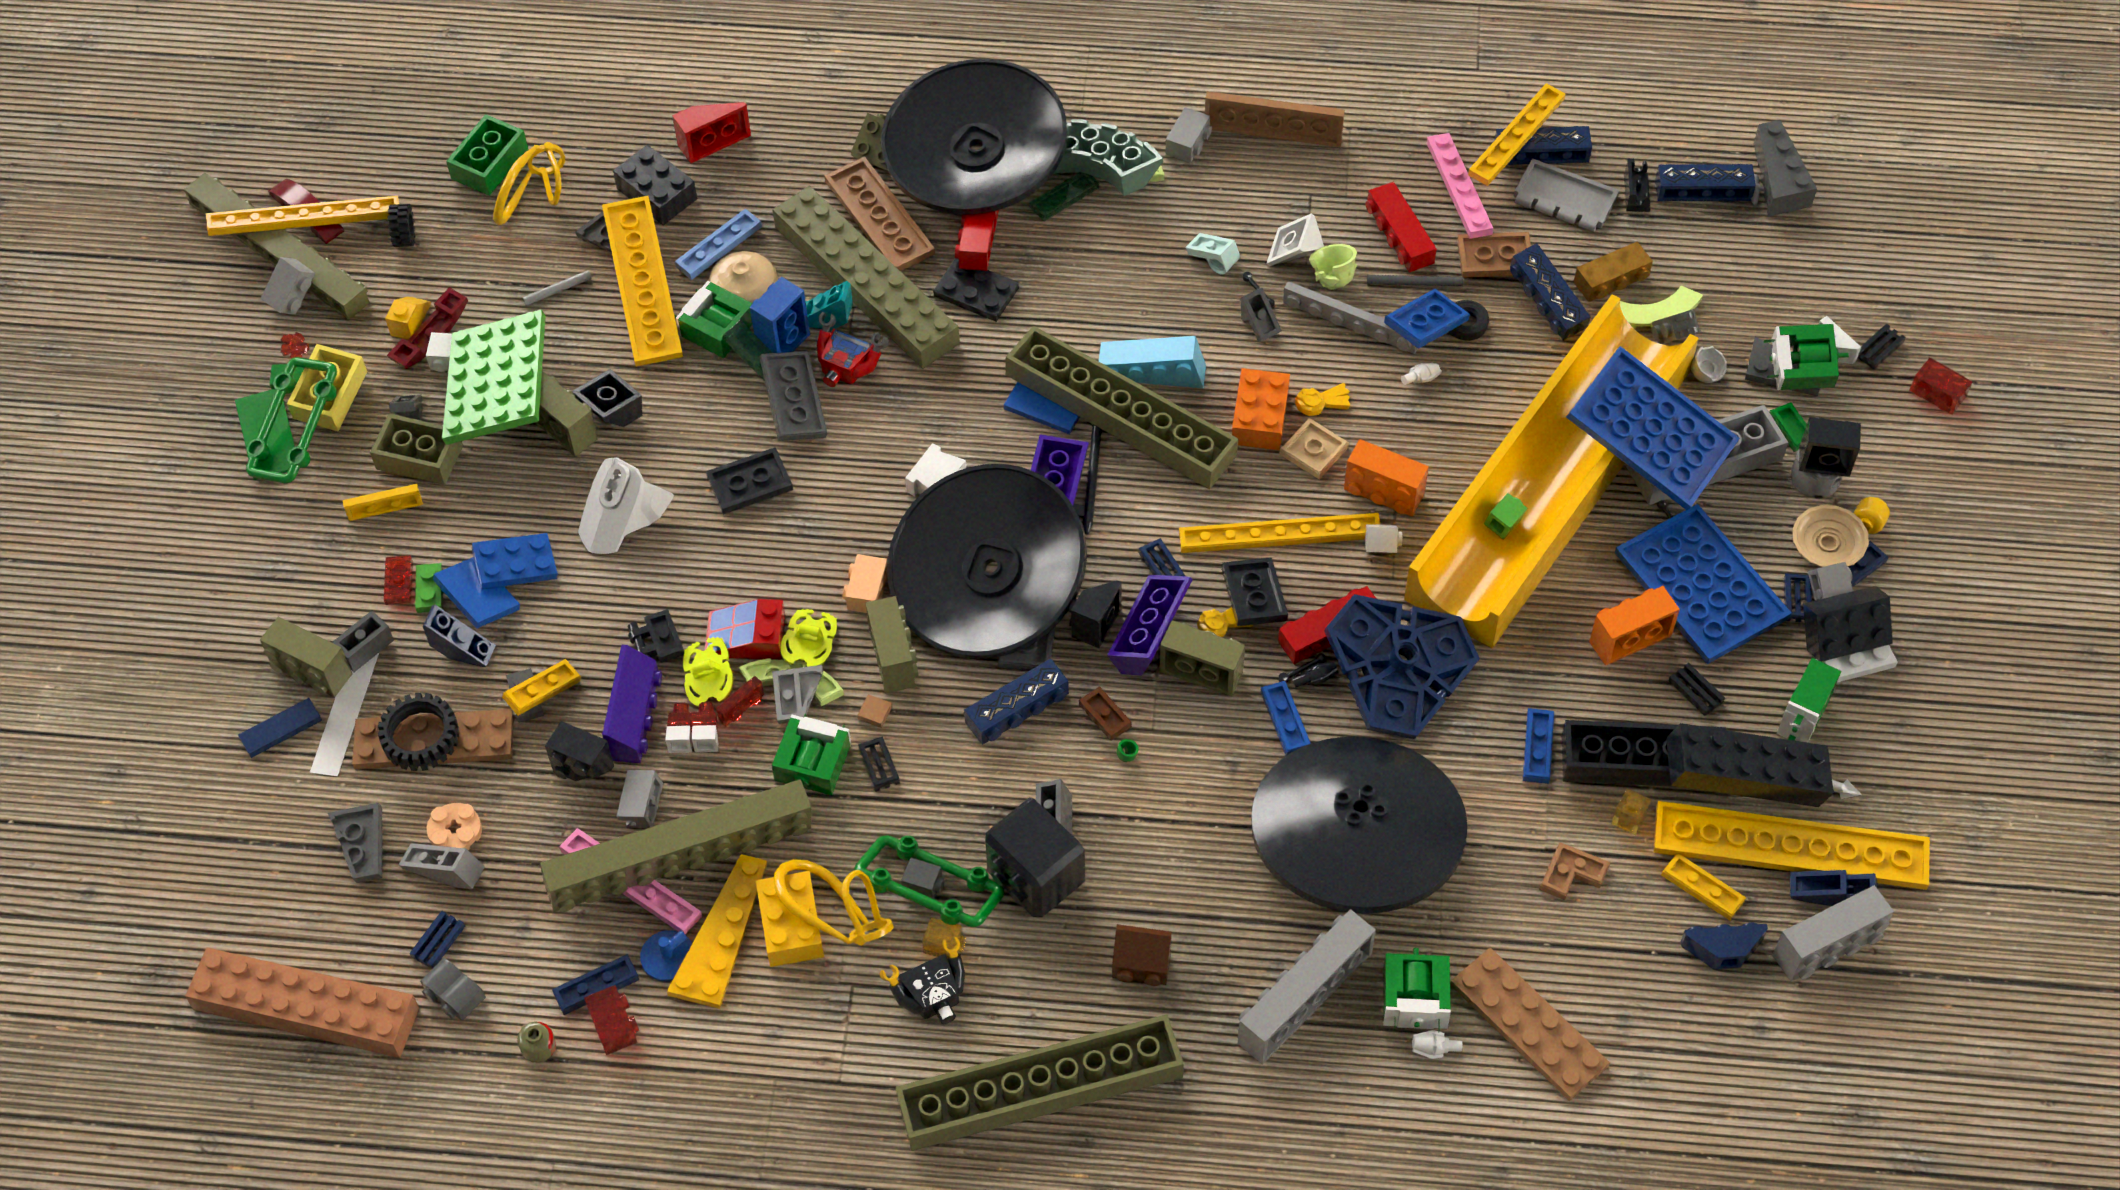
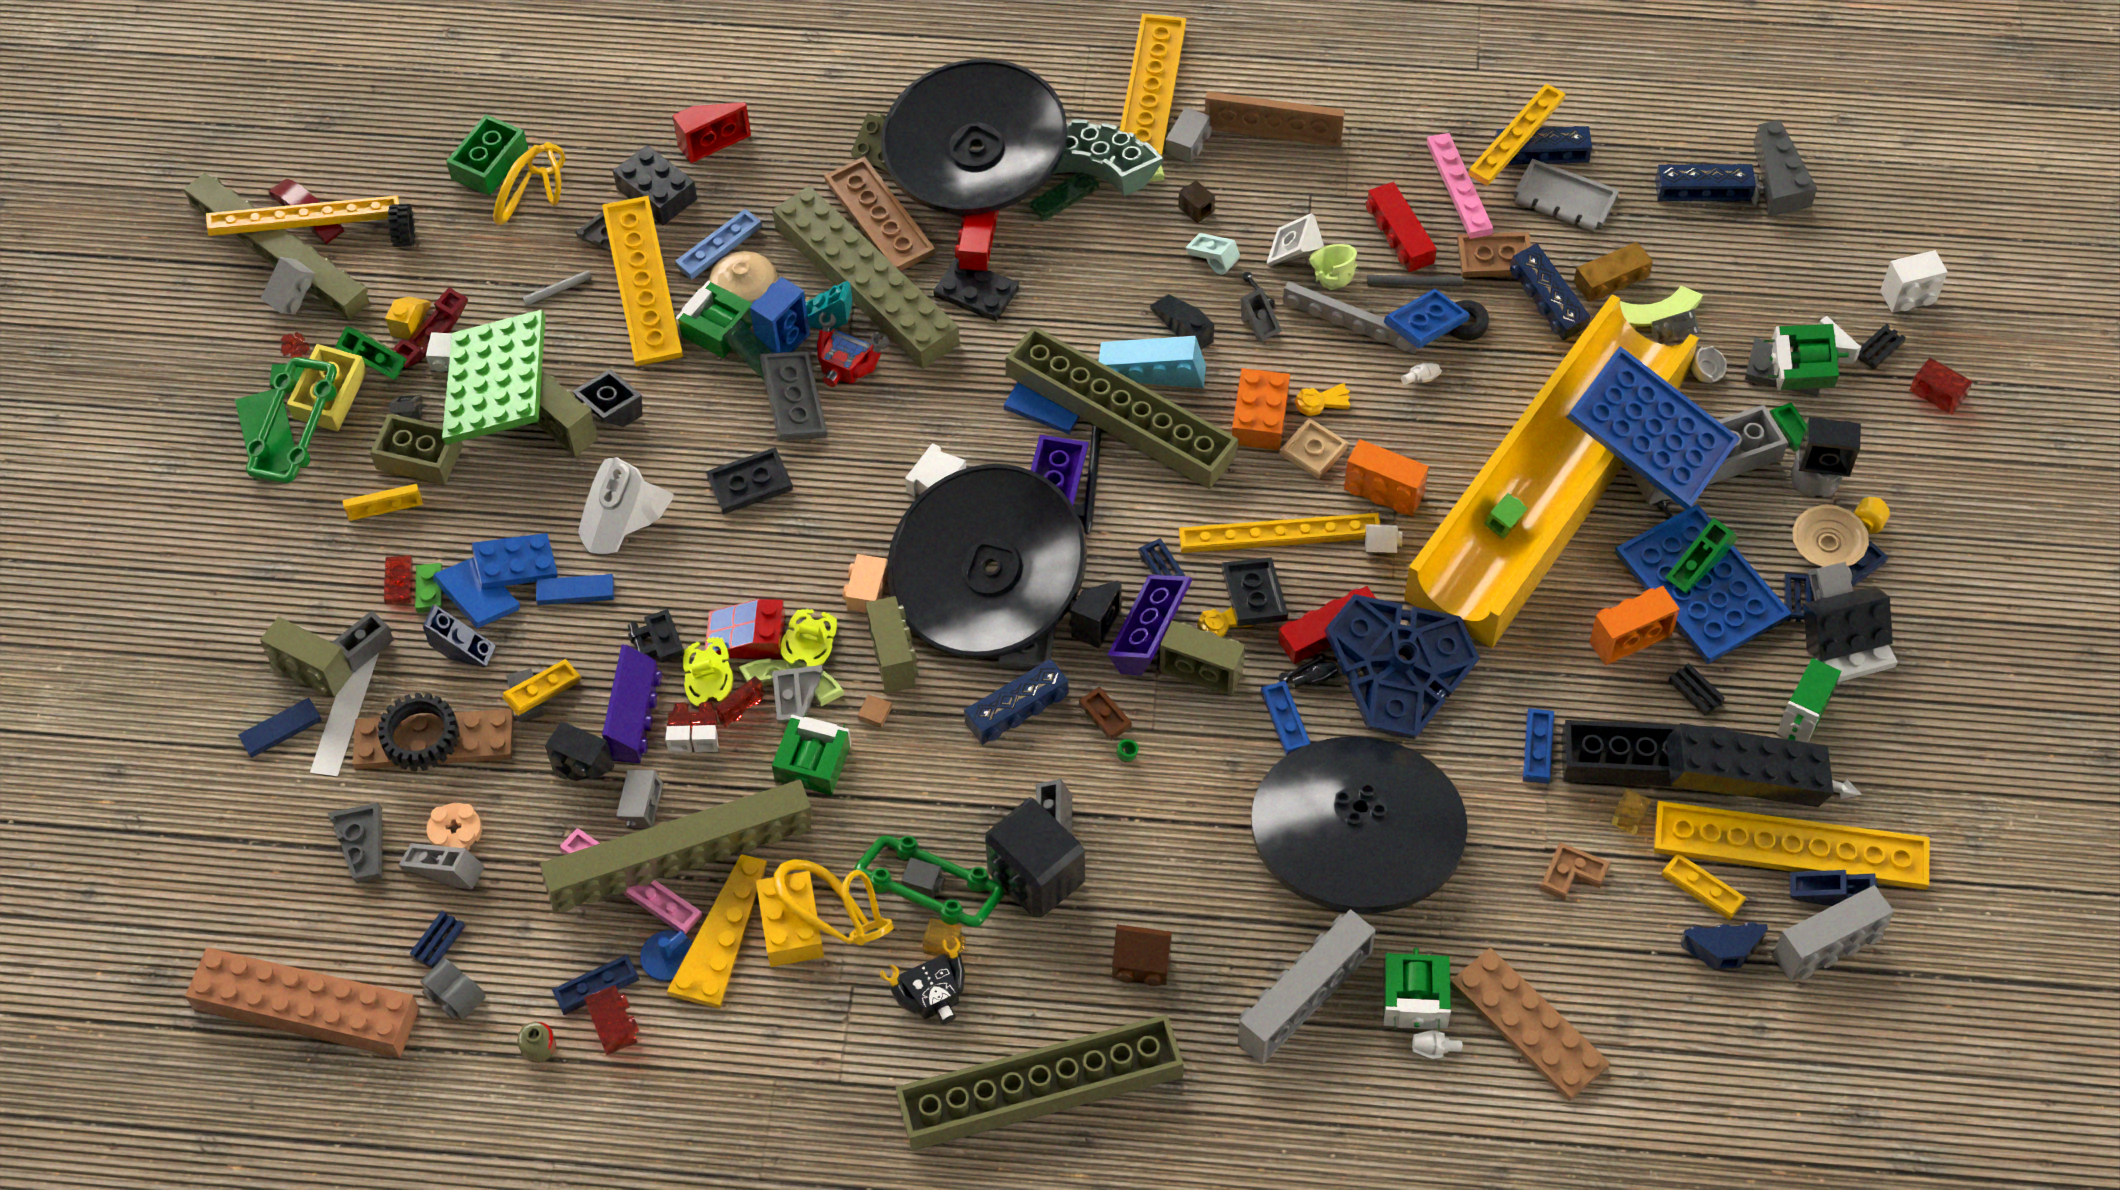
black tile [858,736,900,792] -> none
black hinge [1624,158,1650,212] -> none
none -> green slope [335,326,407,380]
none -> blue tile [536,574,614,605]
none -> yellow plate [1120,13,1187,156]
none -> black slope [1150,294,1215,350]
none -> dark brown brick [1178,180,1215,223]
none -> green slope [1665,517,1738,593]
none -> white brick [1880,250,1948,313]

